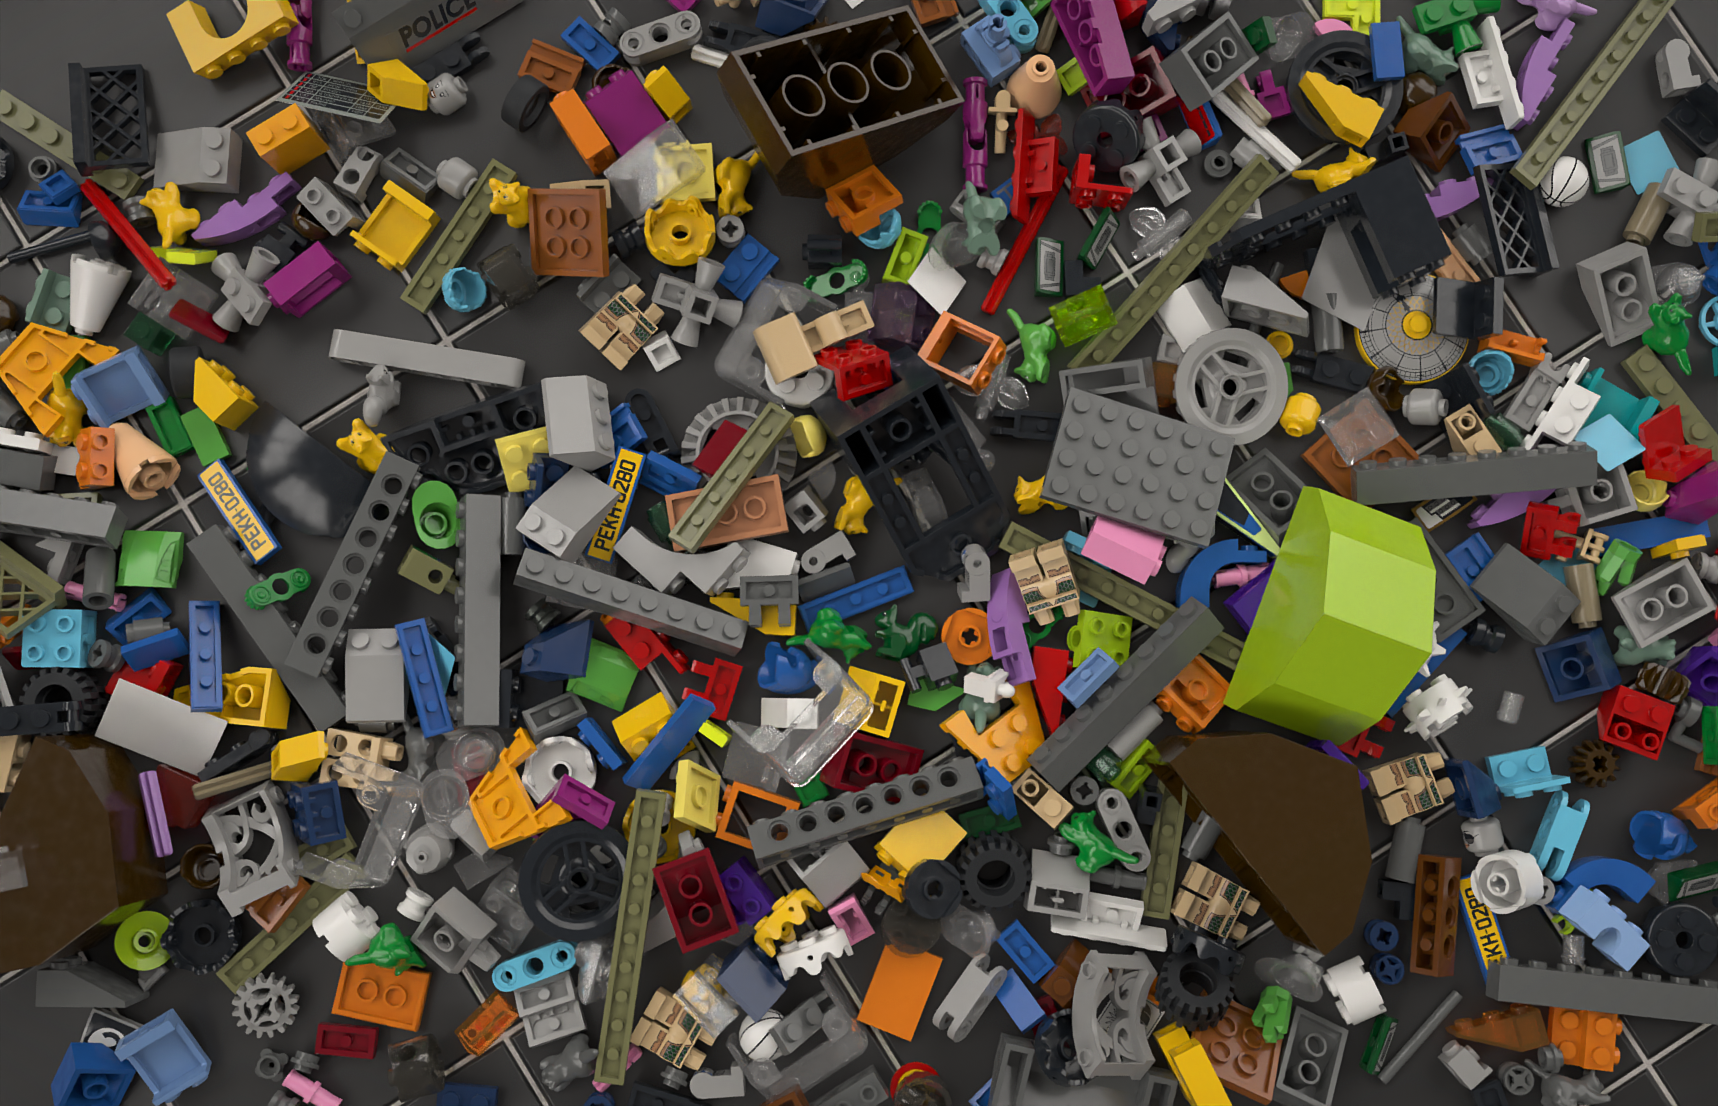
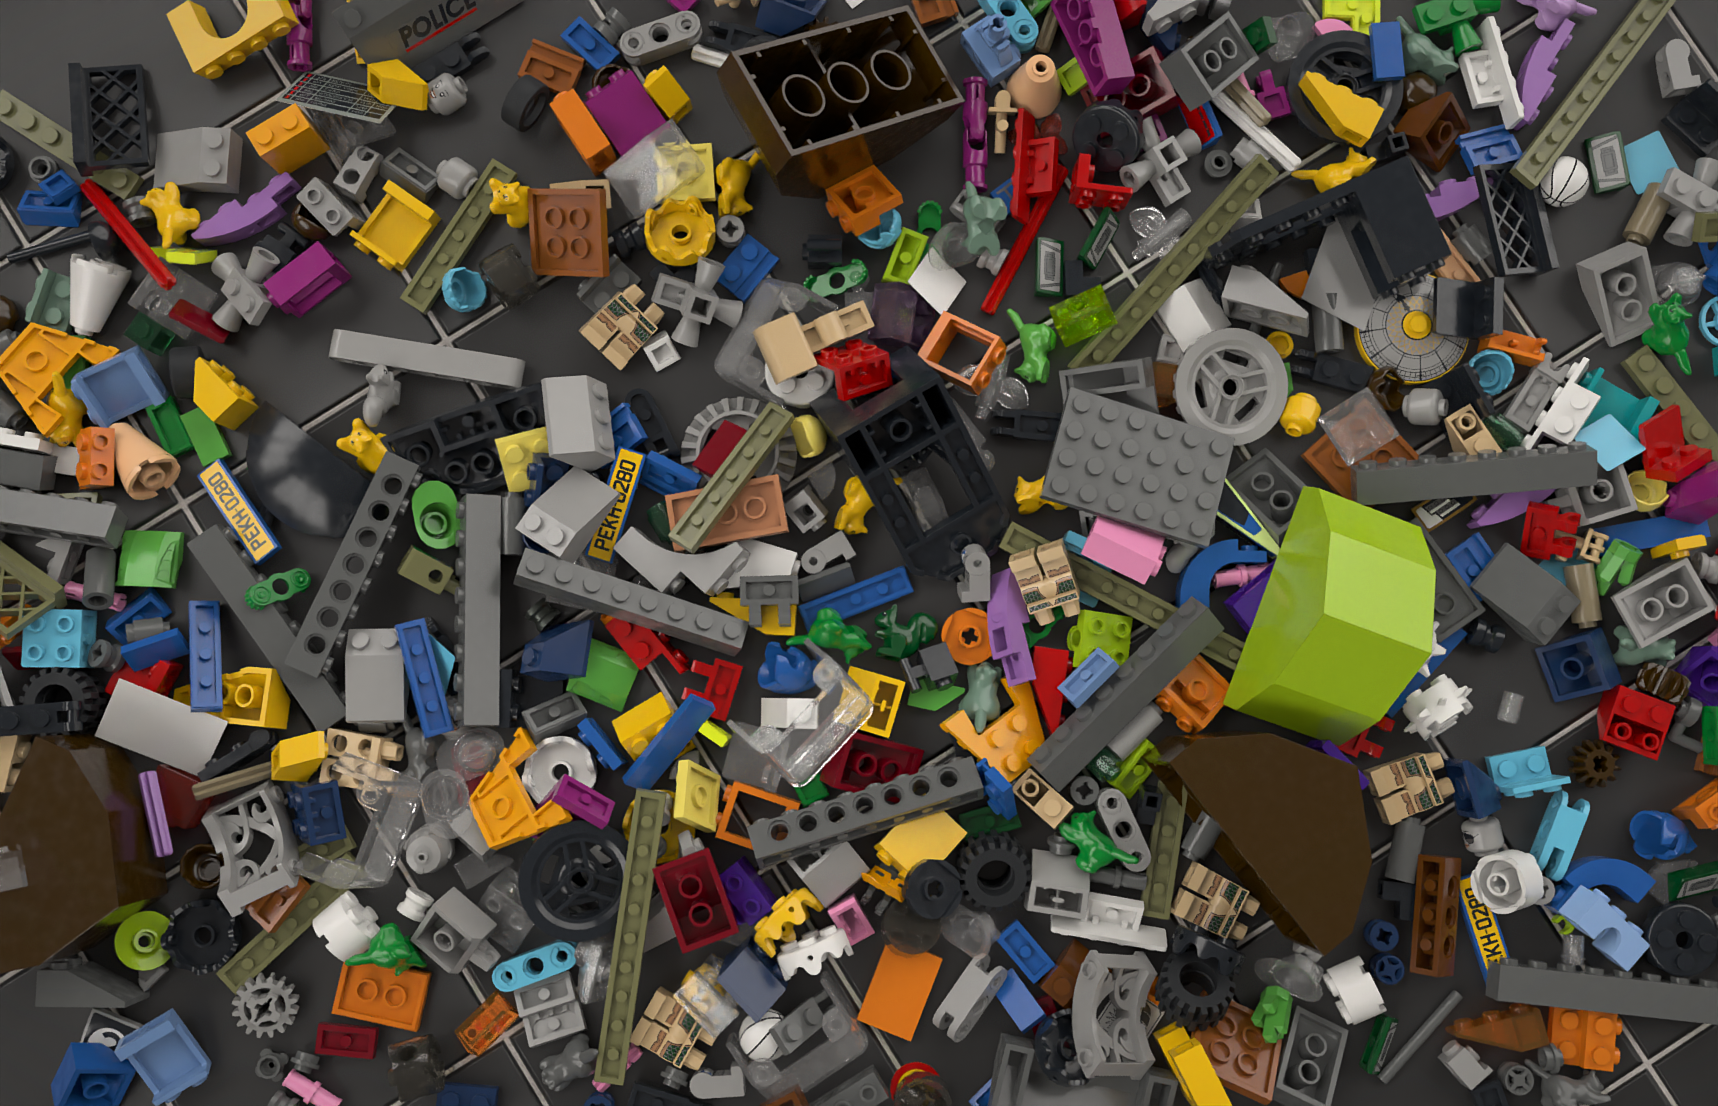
white piece [964,669,1015,703] -> none

